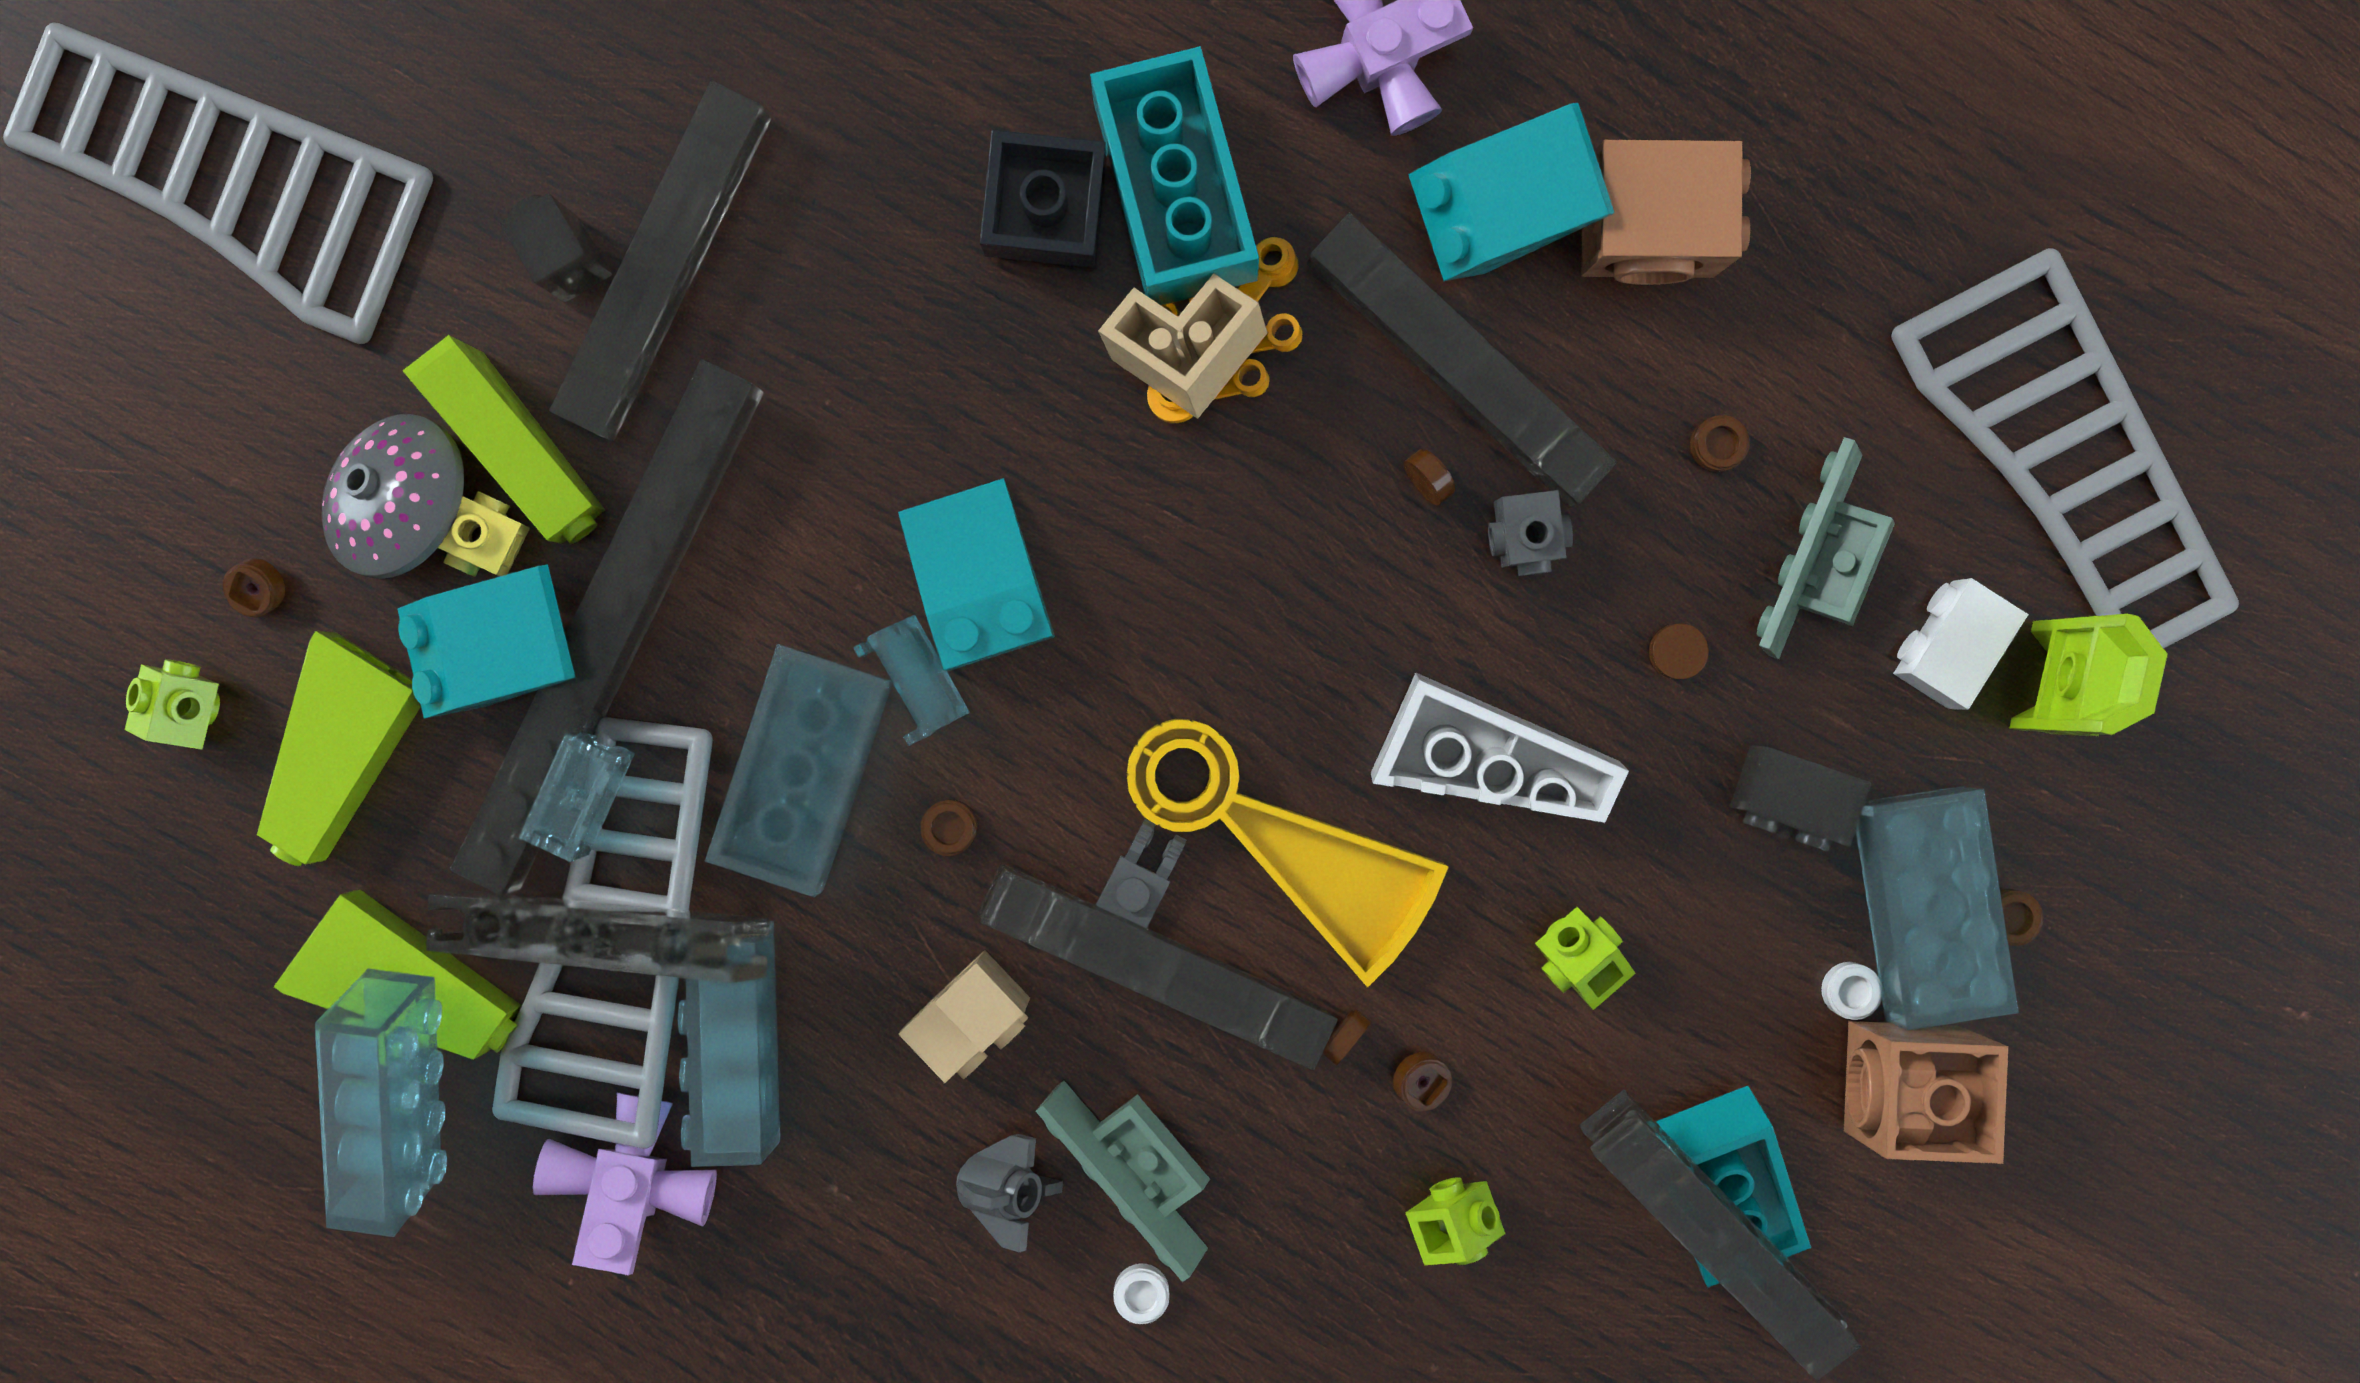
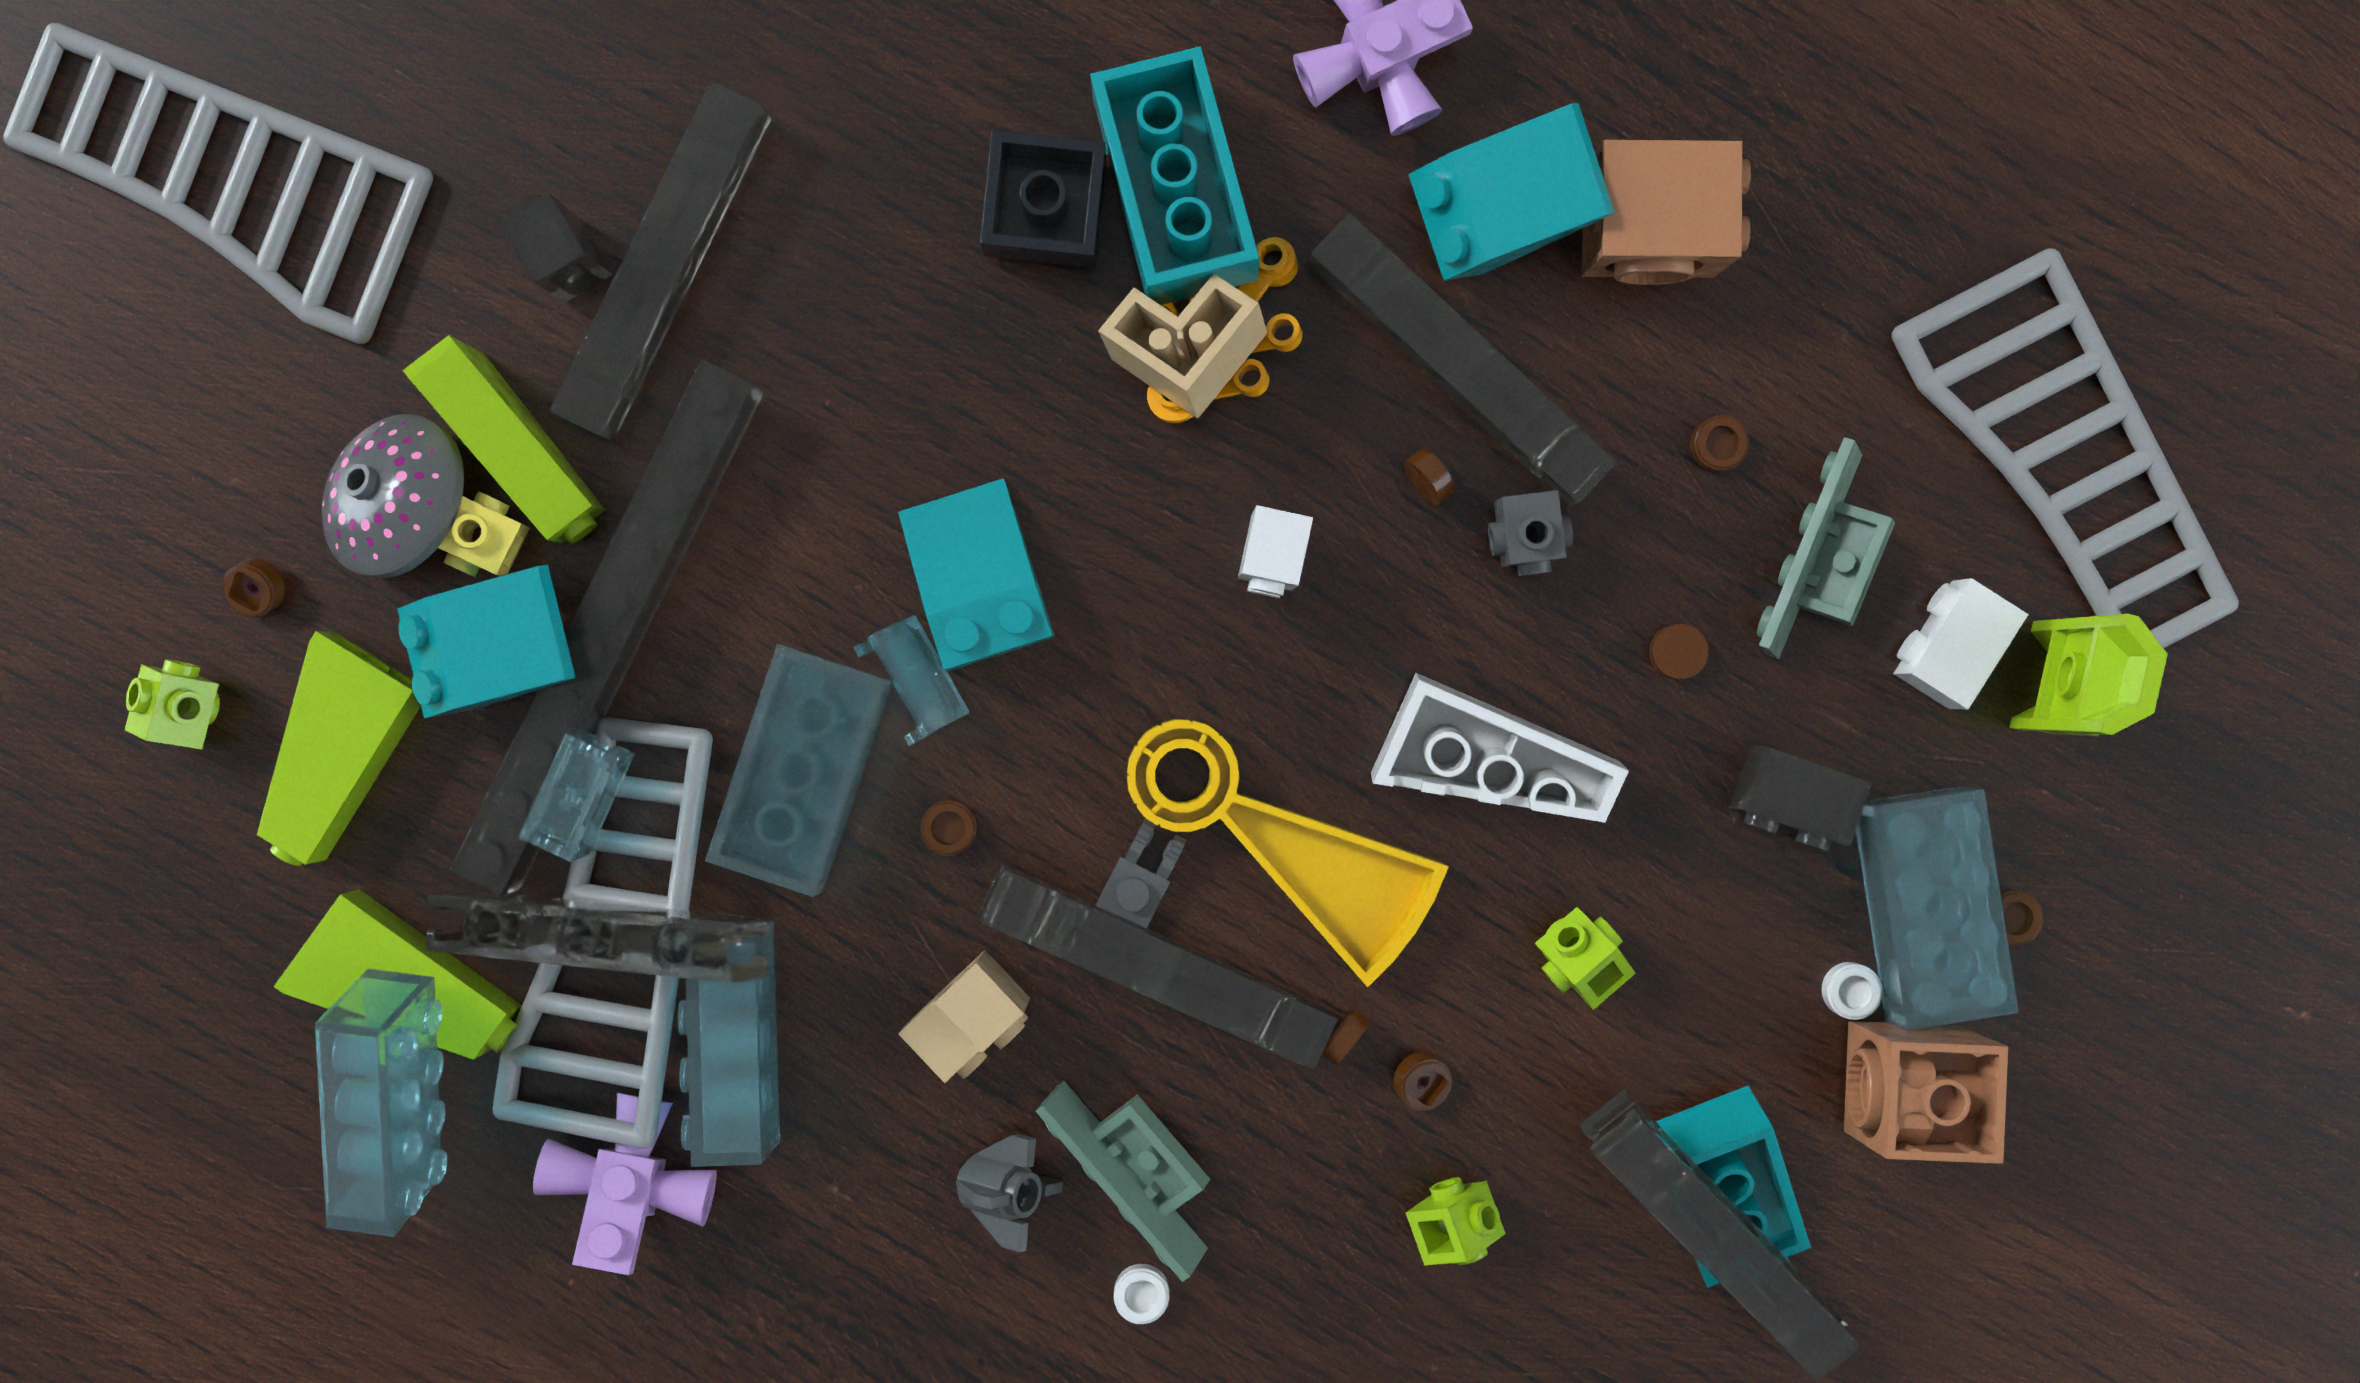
none -> white brick [1238,505,1313,598]

